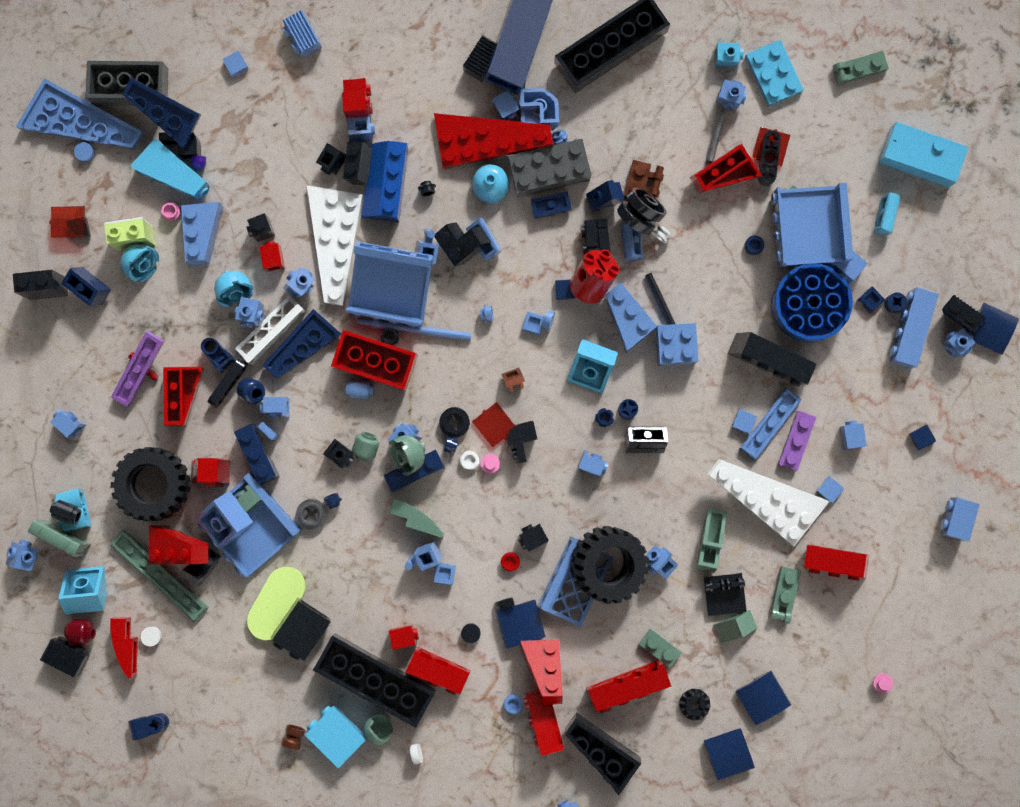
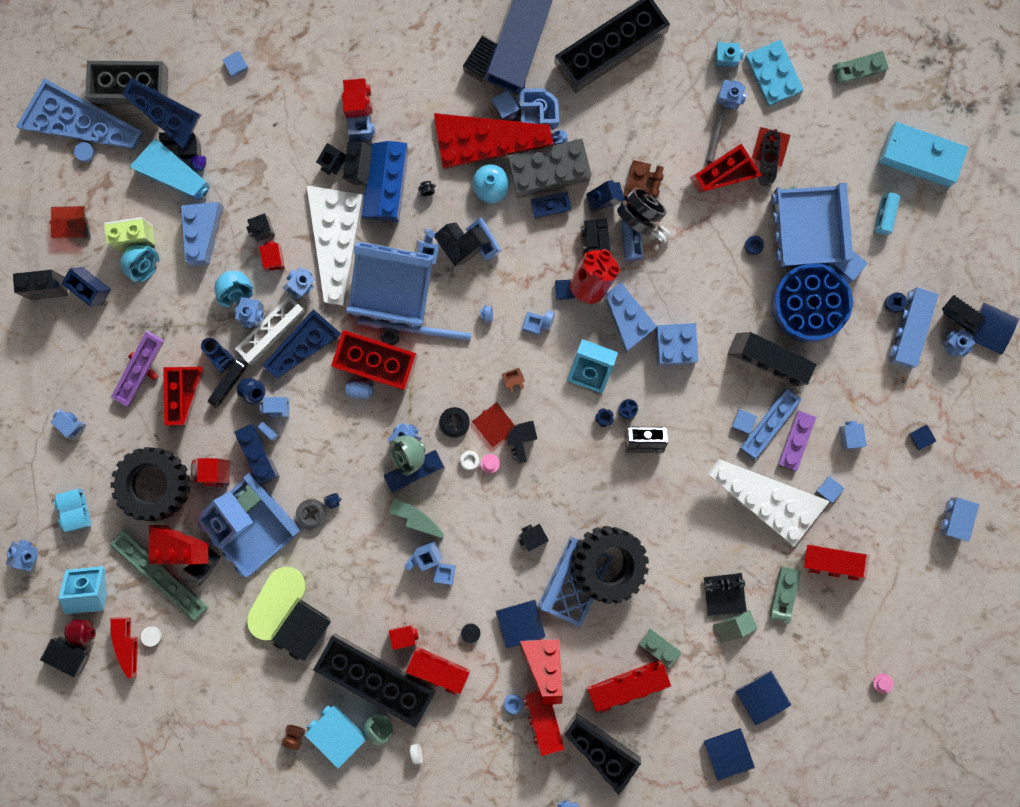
sand green piece [28,520,91,557] -> none
black brick [50,500,82,524] -> none
dark blue piece [128,713,169,741] -> none
bright pink plate [161,202,181,221] -> none
medium blue brick [282,10,322,58] -> none
black brick [323,439,354,469] -> none
sand green head [352,432,379,462] -> none
dark blue plate [443,436,458,455] -> none
black tile [494,597,515,610] -> none
red tile [501,552,520,572] -> none
medium blue brick [578,450,609,477] -> none
black bar [645,273,676,325] -> none
medium blue brick [646,545,678,579] -> none
black gear [679,689,711,721] -> none
sand green slope [696,508,727,573] -> none
dark blue tile [857,286,885,313] -> none

